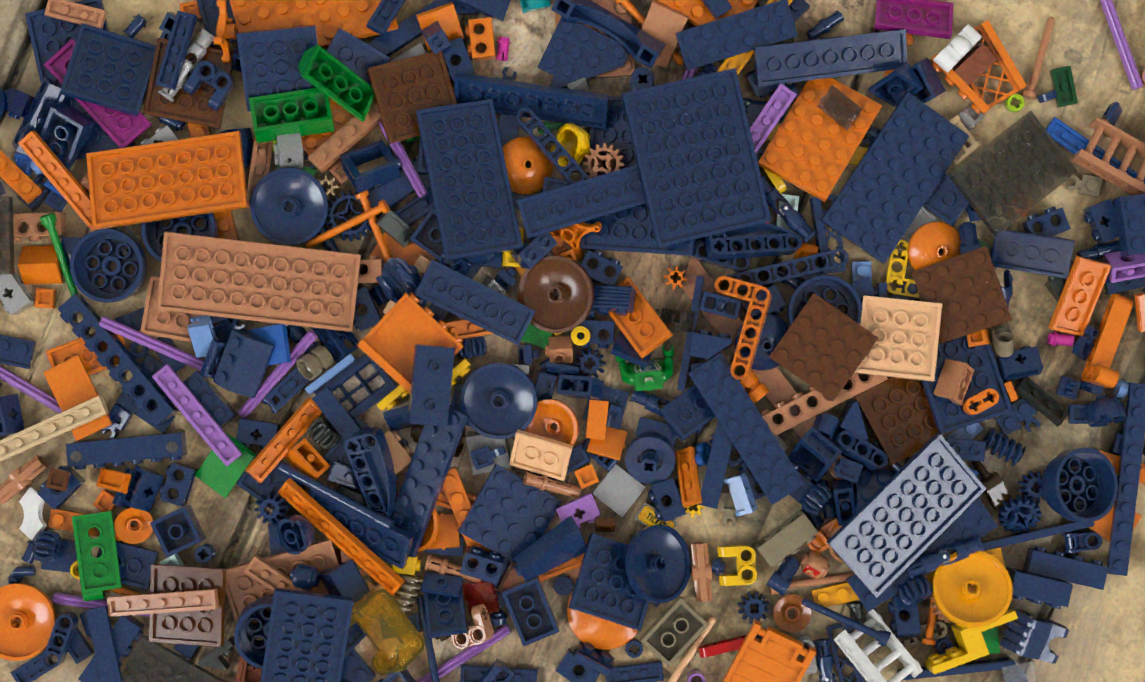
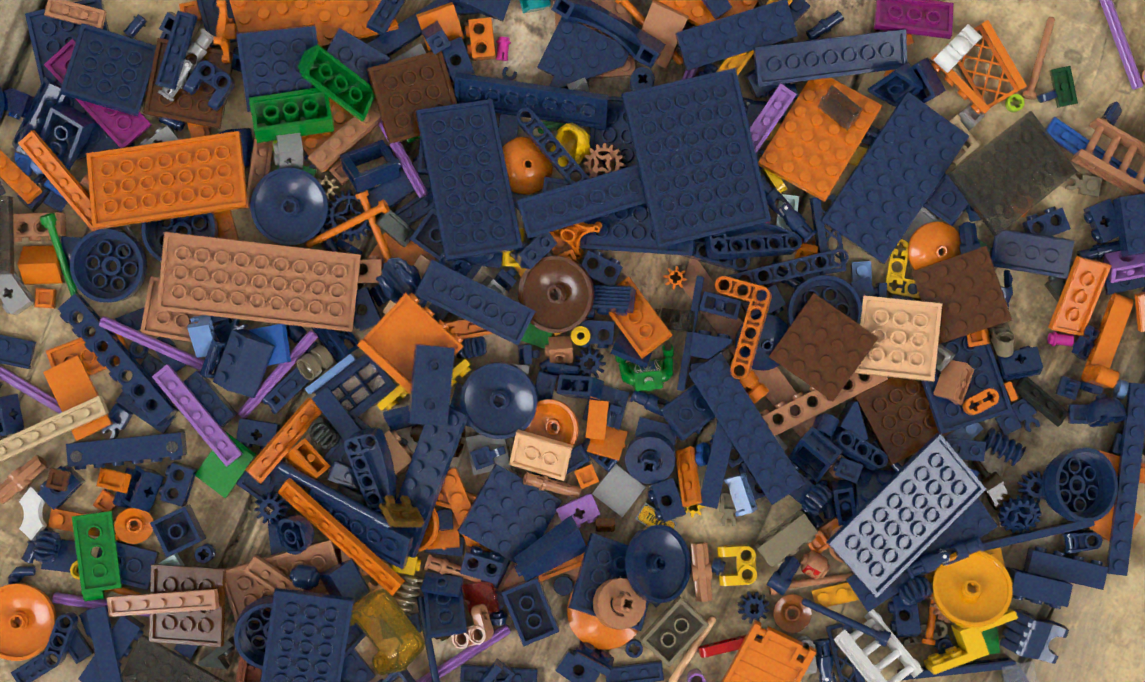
pearl dark grey bush [847,601,866,623] -> none
copper hinge [952,43,997,86] -> none
none -> dark blue tile [336,239,363,254]
none -> pearl gold plate [379,495,425,527]
none -> dark blue tile [437,509,454,531]
none -> nougat piece [593,578,646,629]
none -> light grey slope [936,344,955,372]

